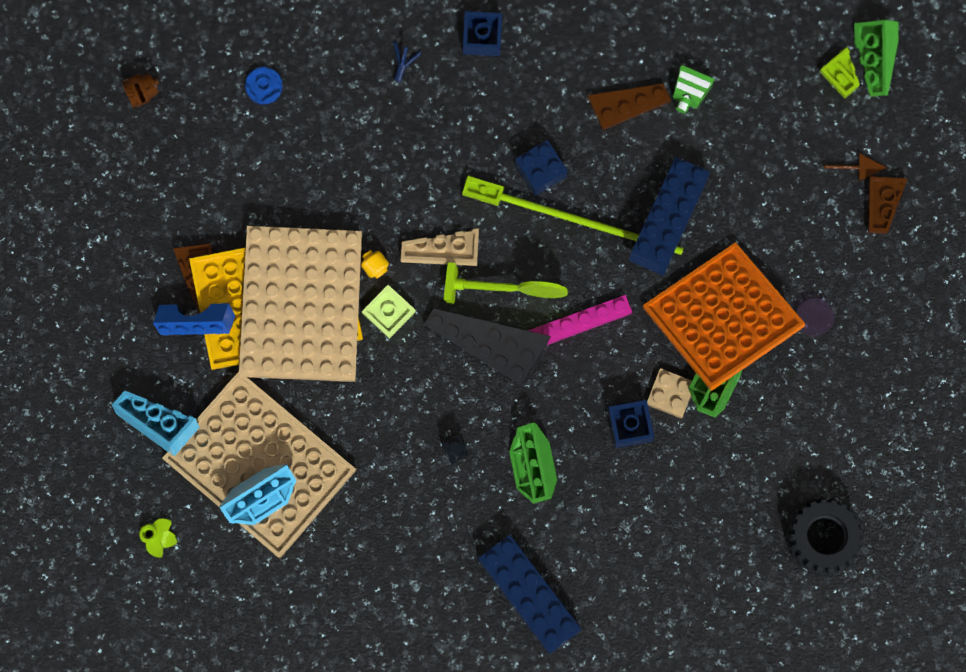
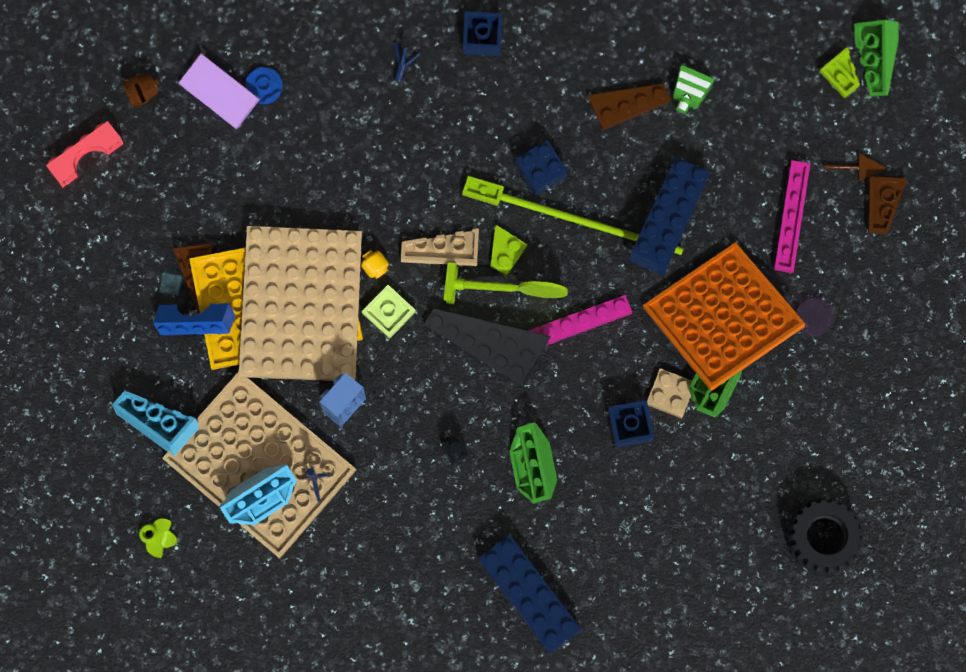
none -> coral arch [46,121,123,188]
none -> clear light blue tile [160,273,182,296]
none -> lavender tile [179,54,260,129]
none -> dark blue plant [303,468,331,502]
none -> medium blue brick [320,373,366,428]
none -> lime wing [491,225,527,277]
none -> dark pink plate [774,160,810,273]

